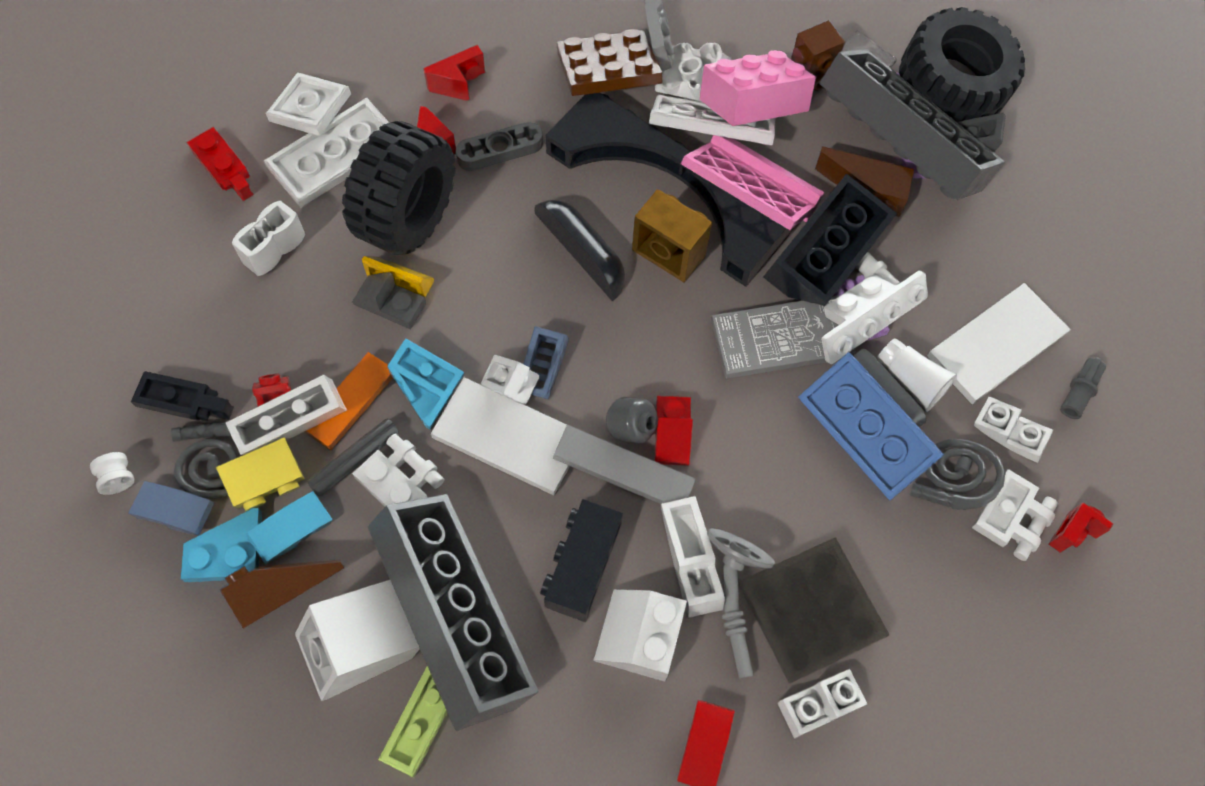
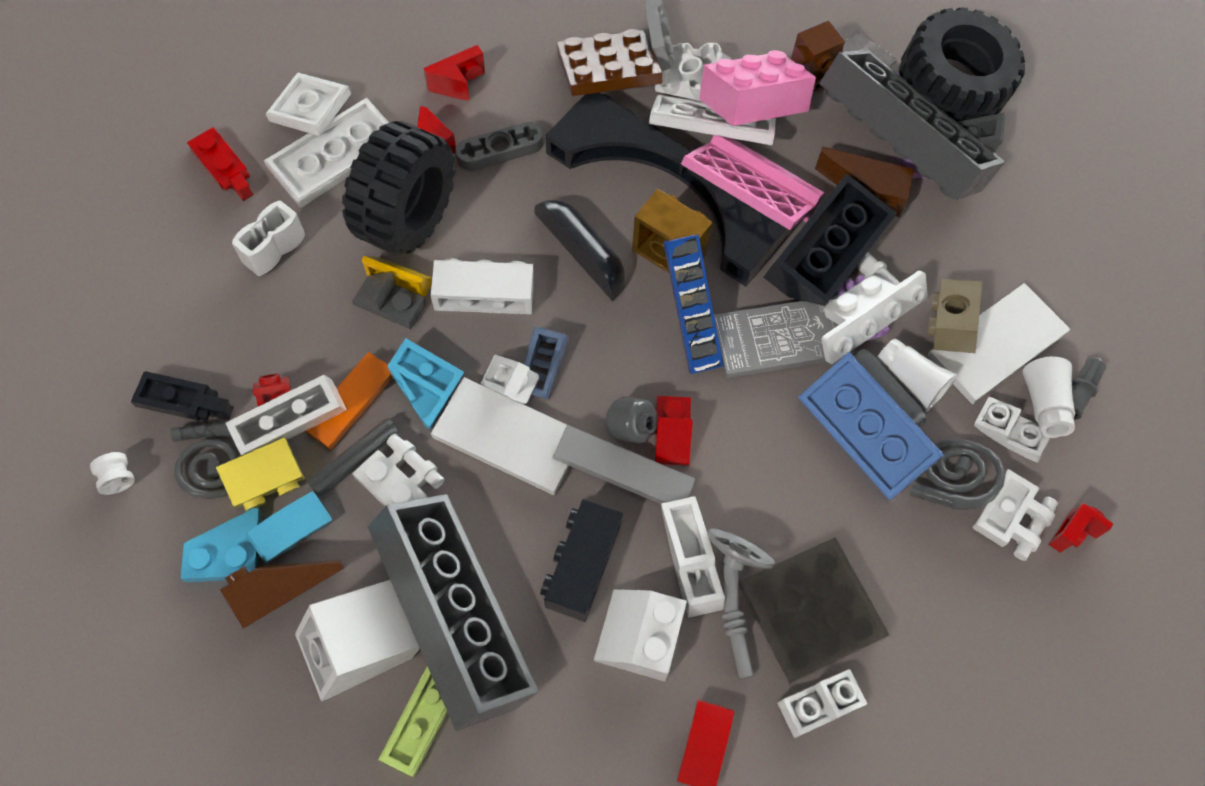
sand blue slope [129,481,214,536] -> none
none -> white brick [431,258,534,314]
none -> tile [663,234,723,374]
none -> dark tan brick [928,279,983,353]
none -> white plant [1022,357,1075,438]

